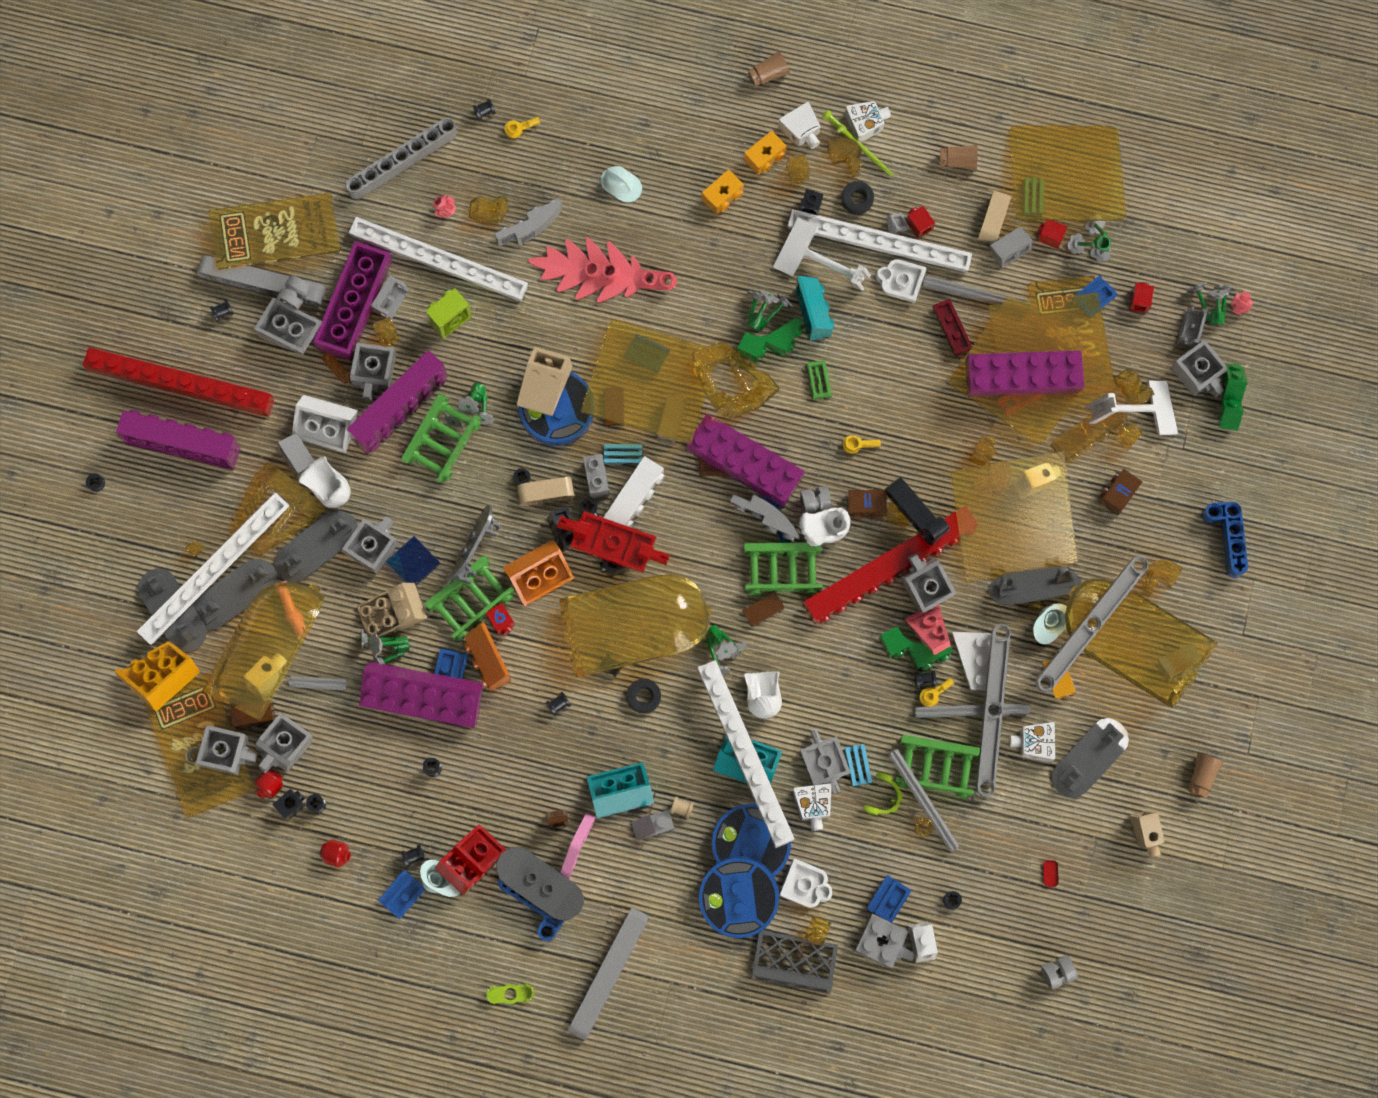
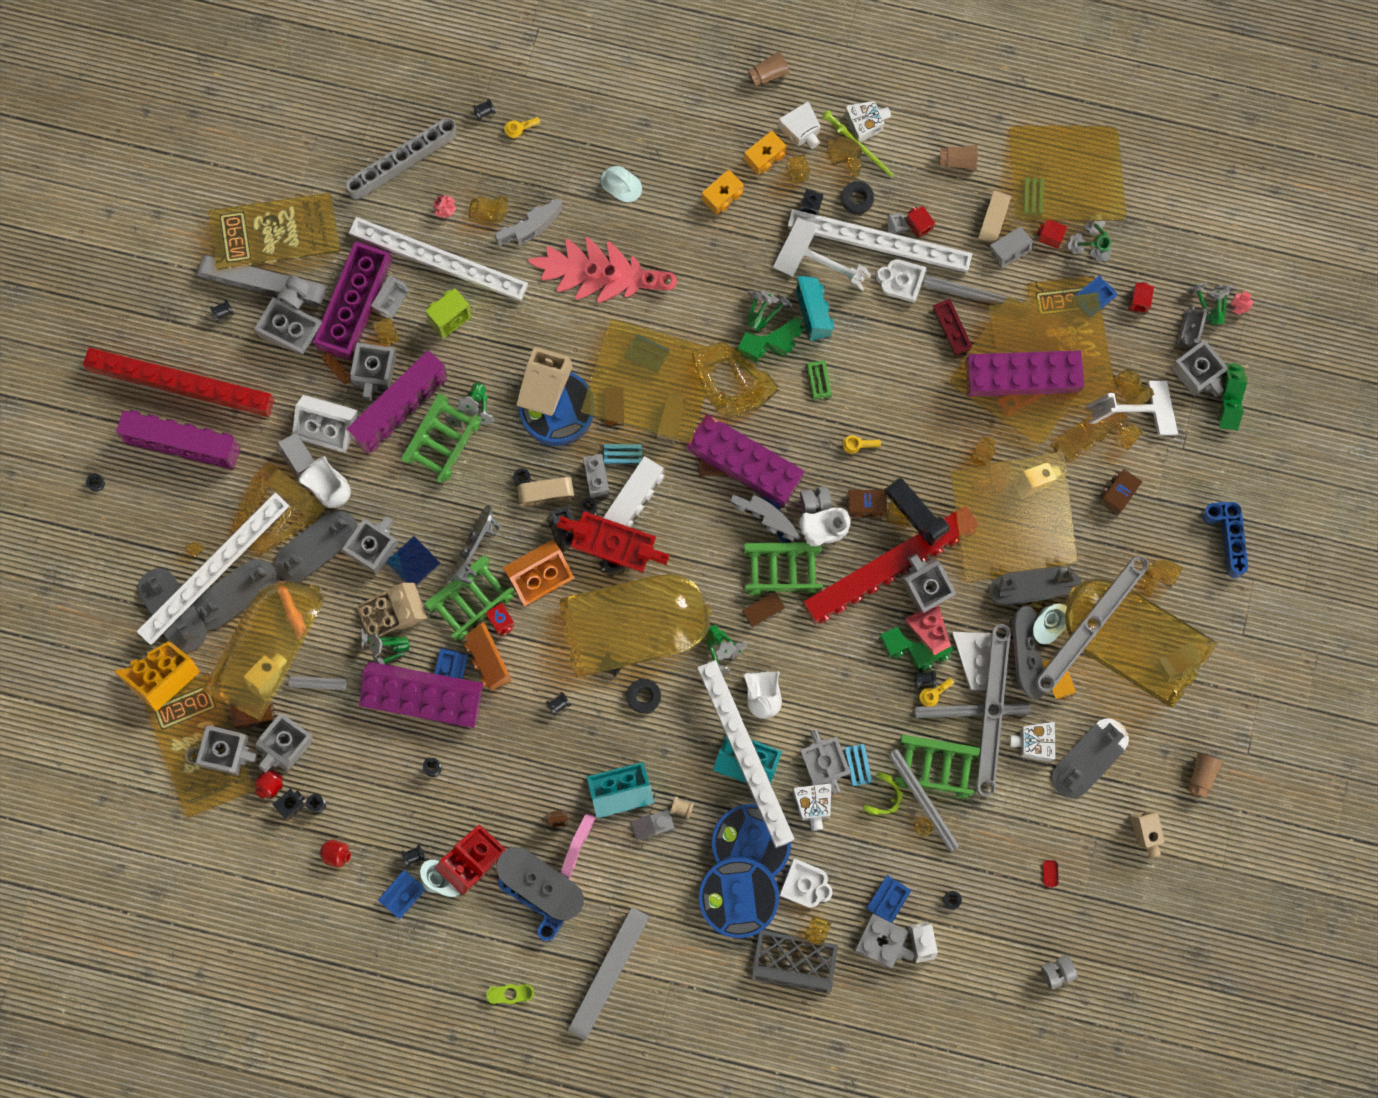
none -> dark grey piece [1009,606,1044,699]

